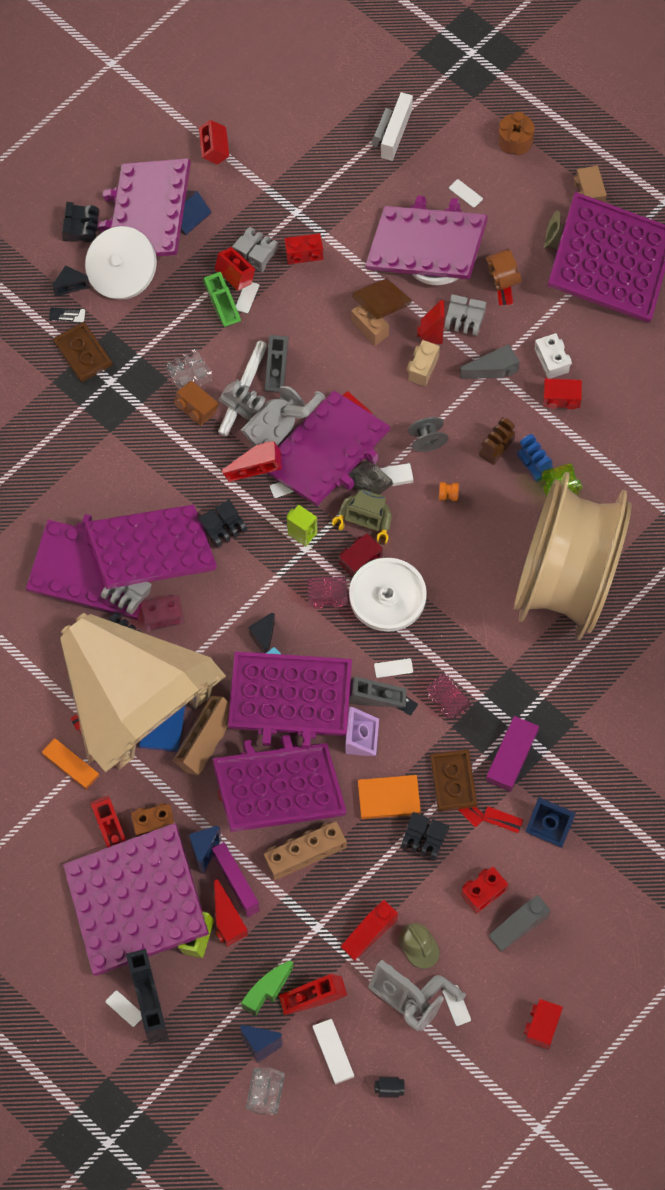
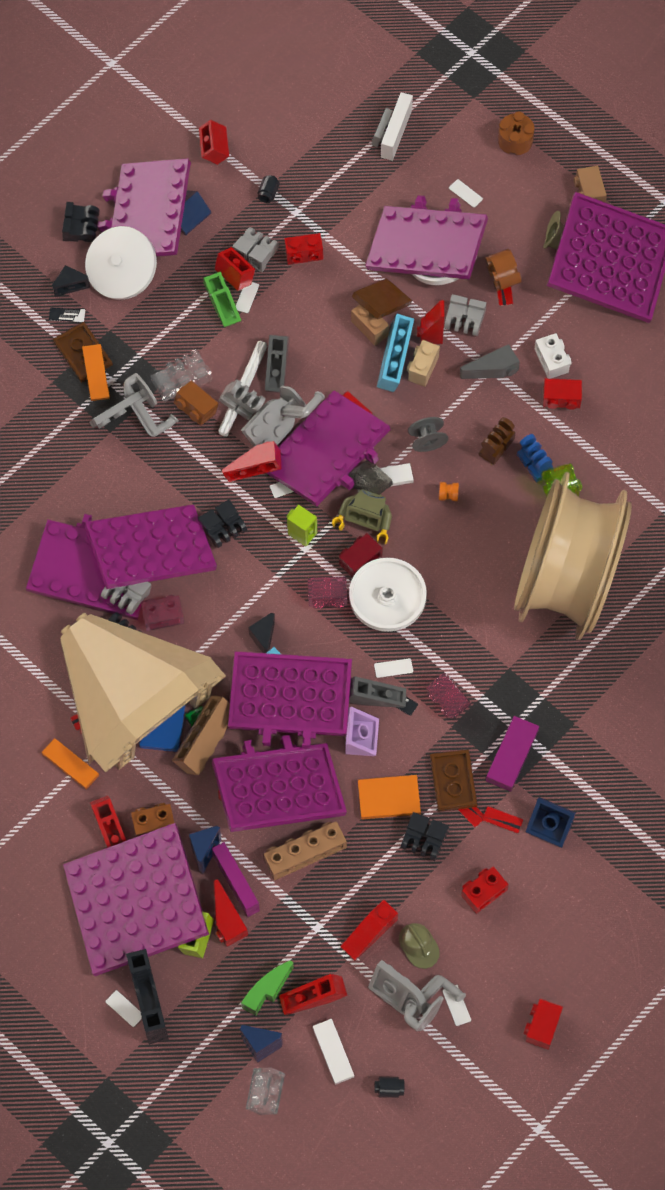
dark grey slope [489,895,551,952] -> none
none -> orange tile [82,344,109,401]
none -> light grey plate [89,373,179,437]
none -> clear brick [150,367,180,402]
none -> green tile [185,706,203,728]
none -> black brick [257,175,280,203]
none -> medium azure brick [376,314,414,392]

